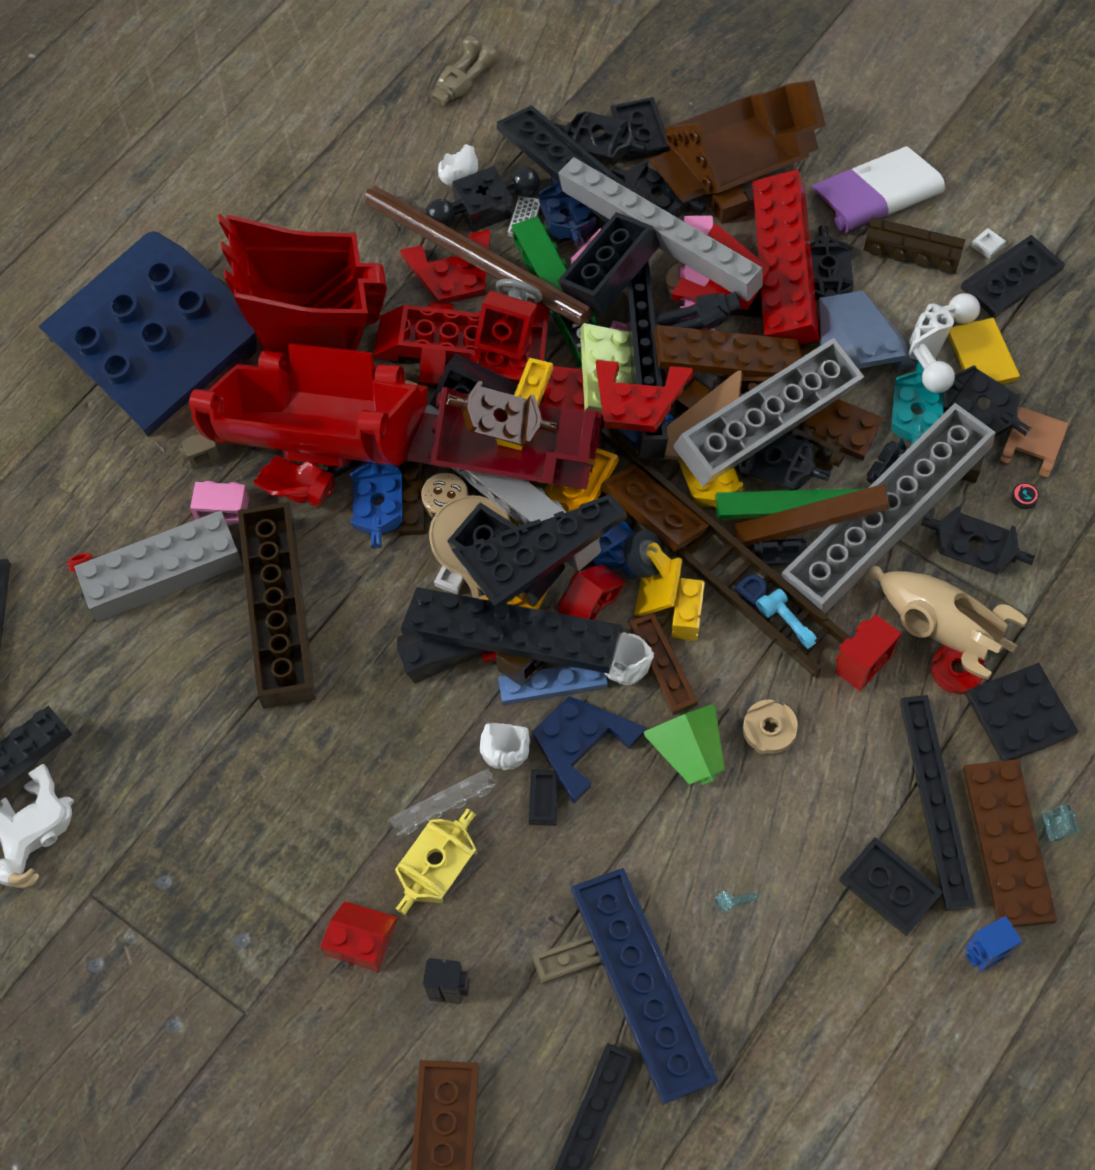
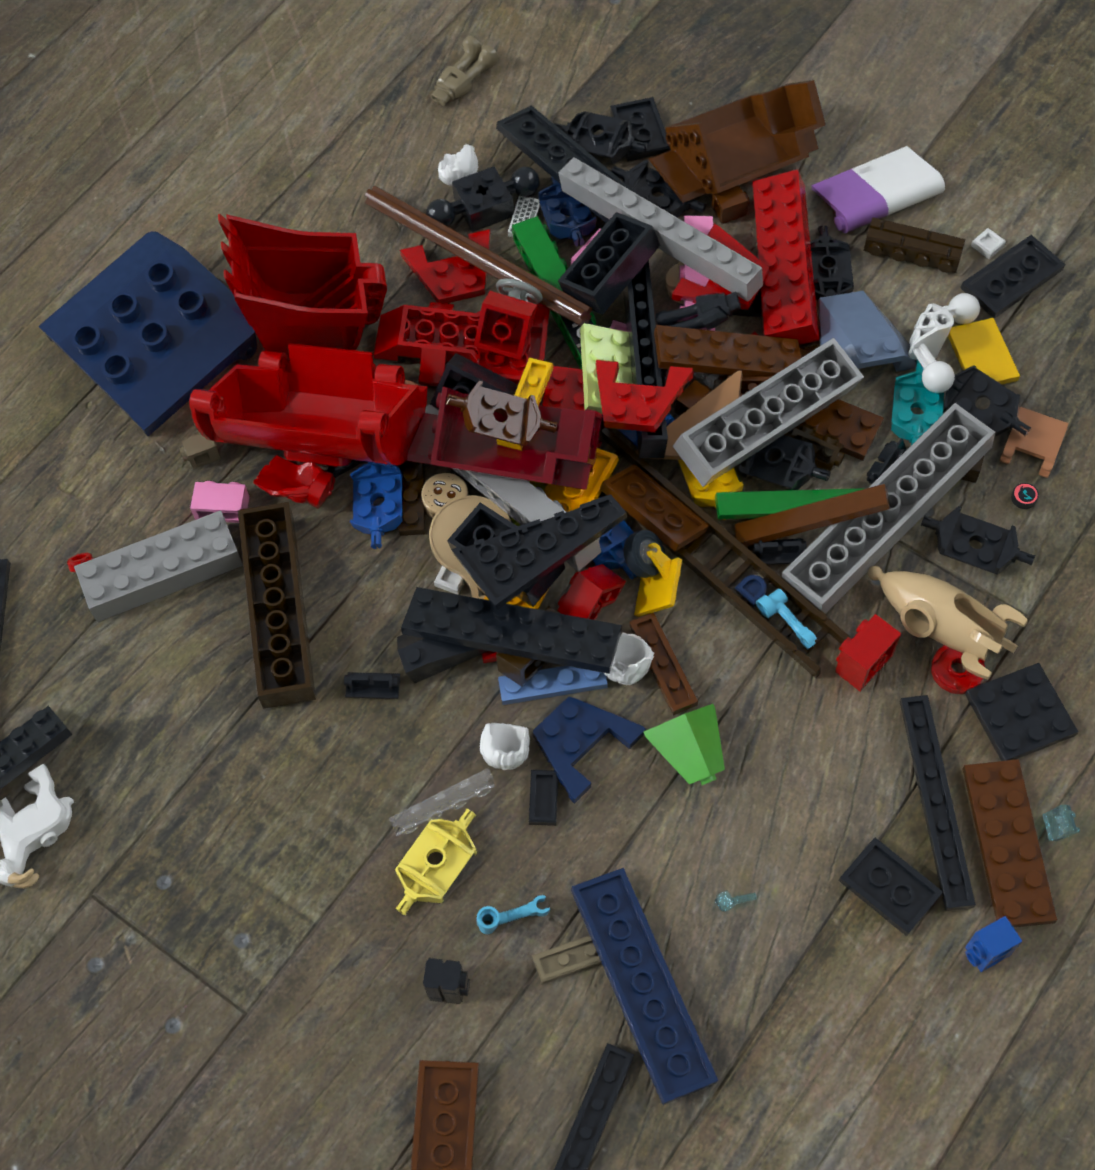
red slope [320,901,398,972] -> none
yellow brick [672,578,705,641] -> none
tan plate [743,700,798,755] -> none
none -> black hinge [344,672,401,699]
none -> medium azure brick [477,895,550,934]

